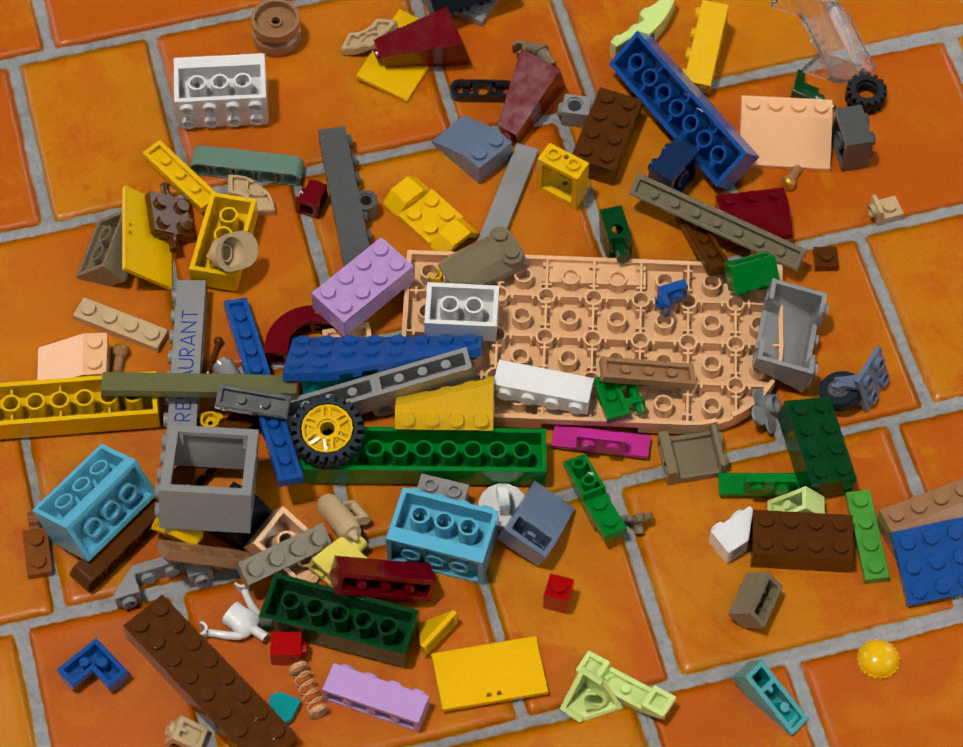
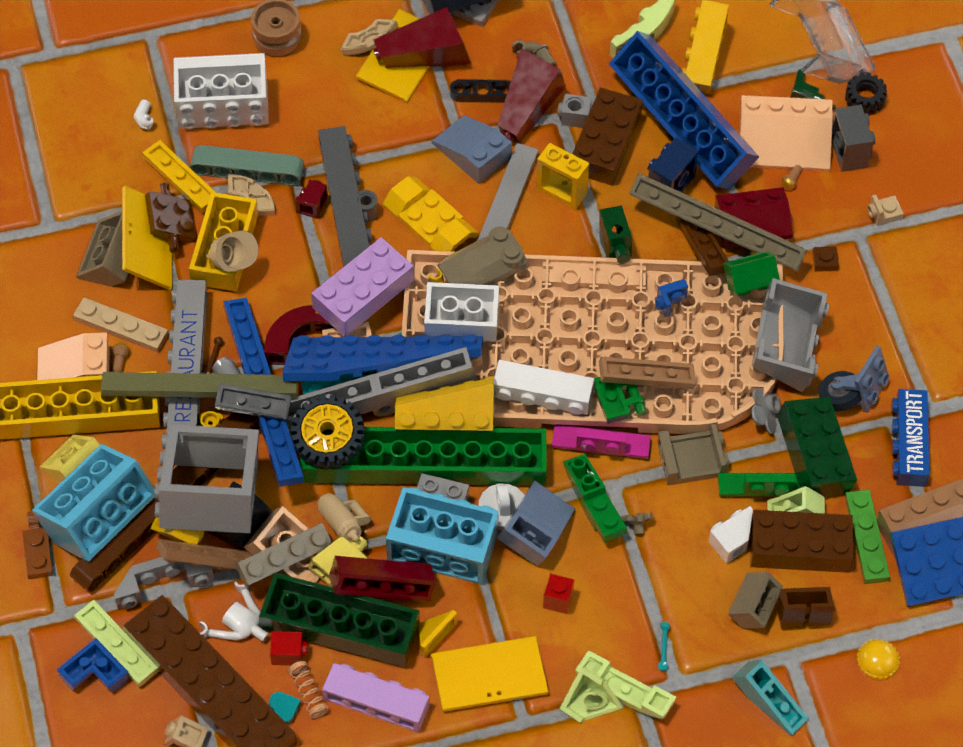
none -> light yellow slope [39,434,100,484]
none -> yellowish green plate [74,600,159,687]
none -> white arm [134,99,154,129]
none -> teal hinge [658,621,670,672]
none -> reddish brown piece [777,587,834,627]
none -> blue brick [891,389,929,487]

